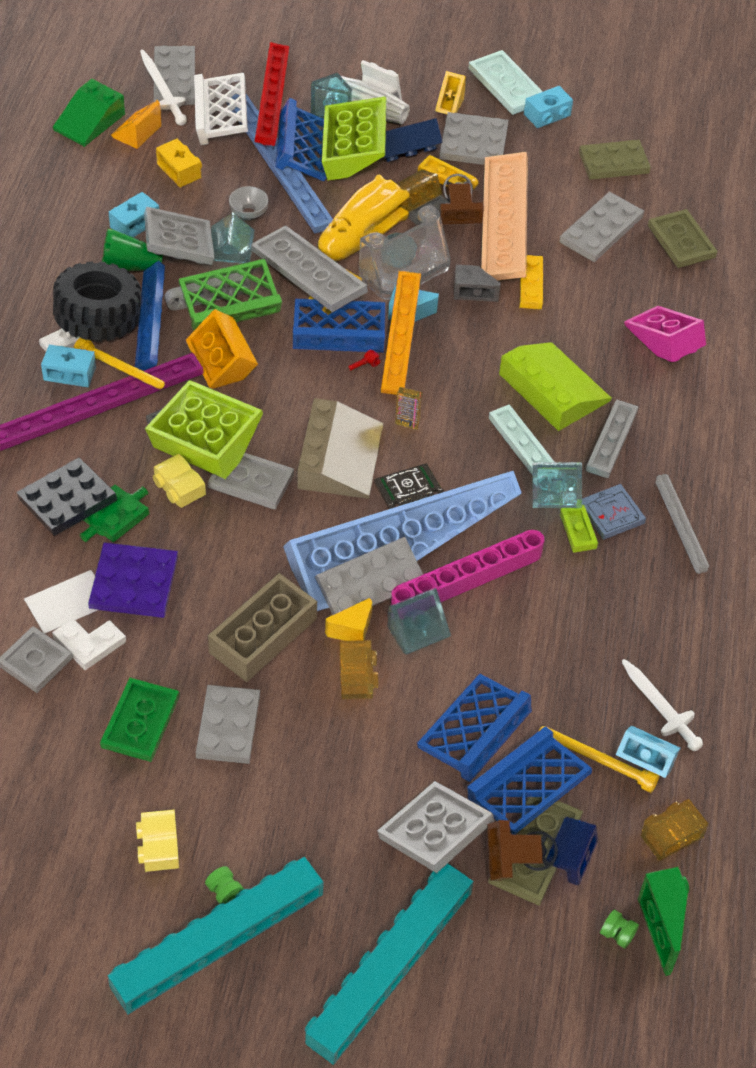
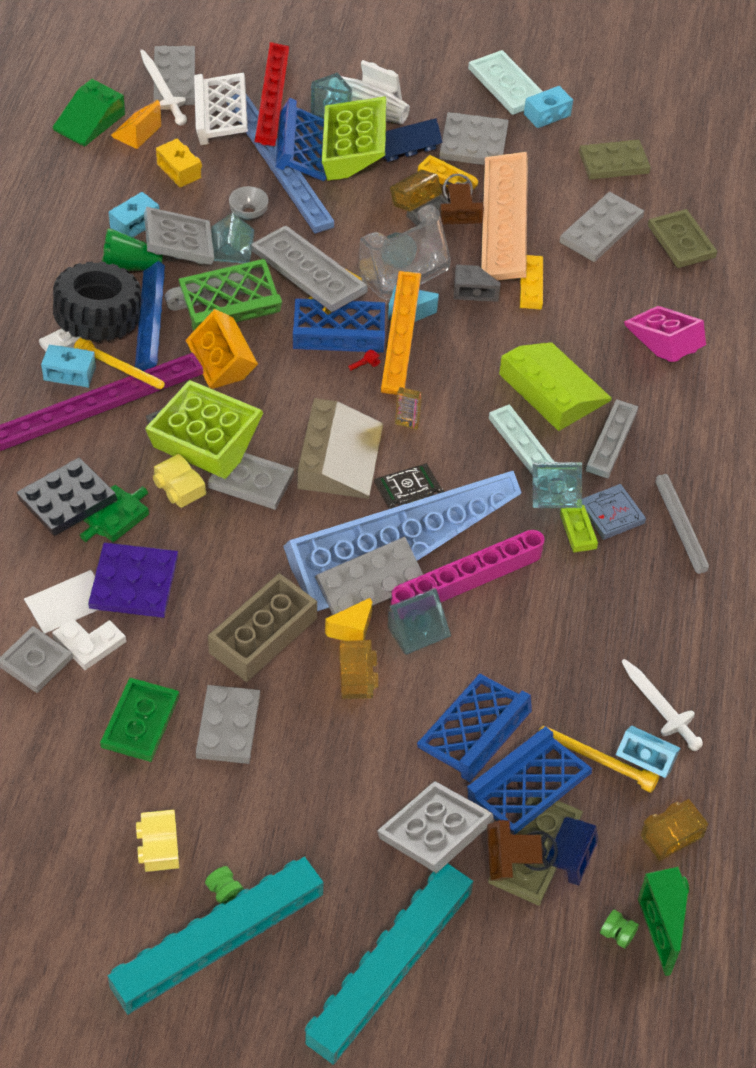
yellow piece [318,174,410,261] -> none
yellow slope [435,71,466,114] -> none

